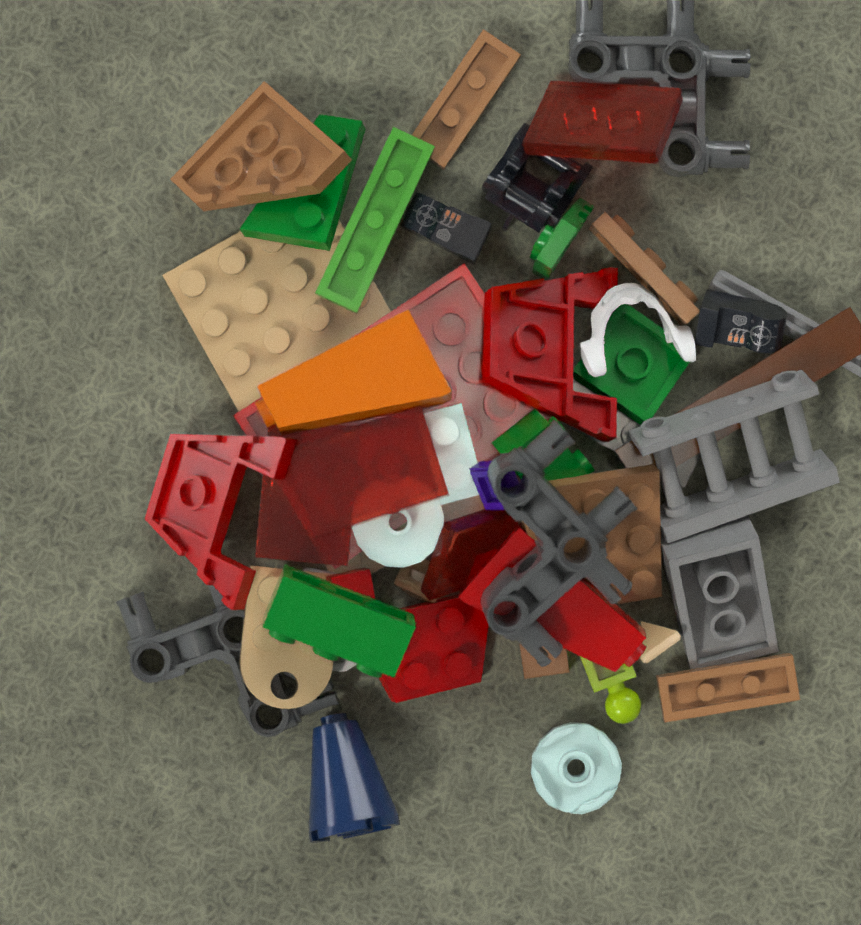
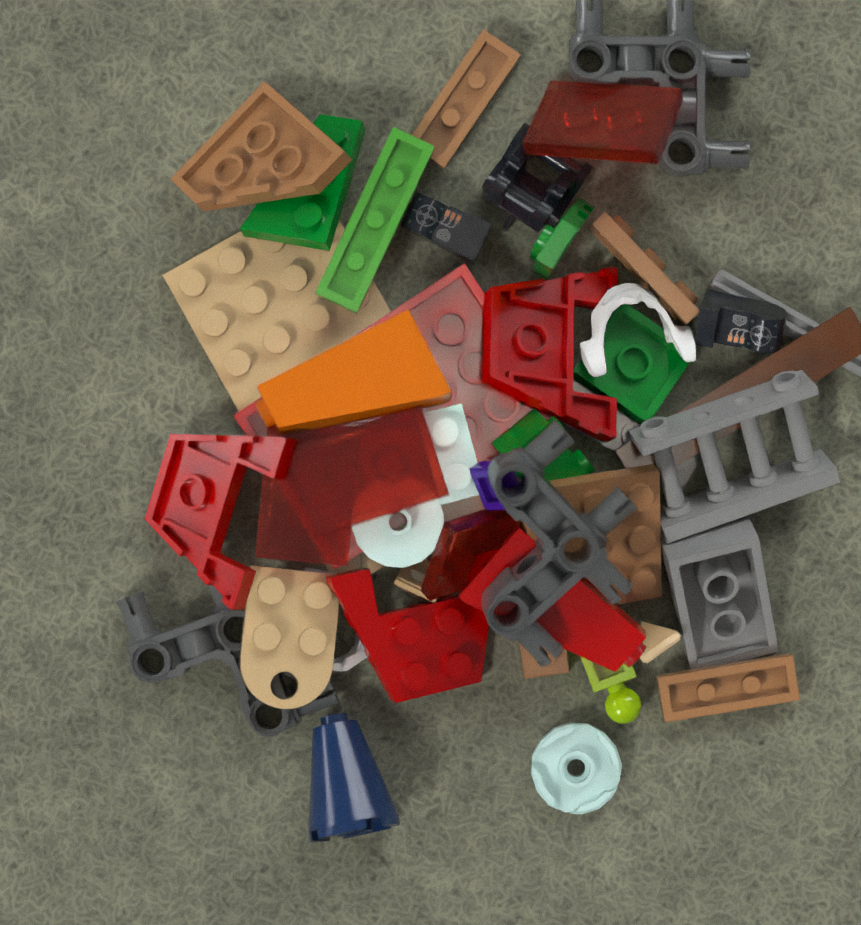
green brick [262,564,416,678] -> none

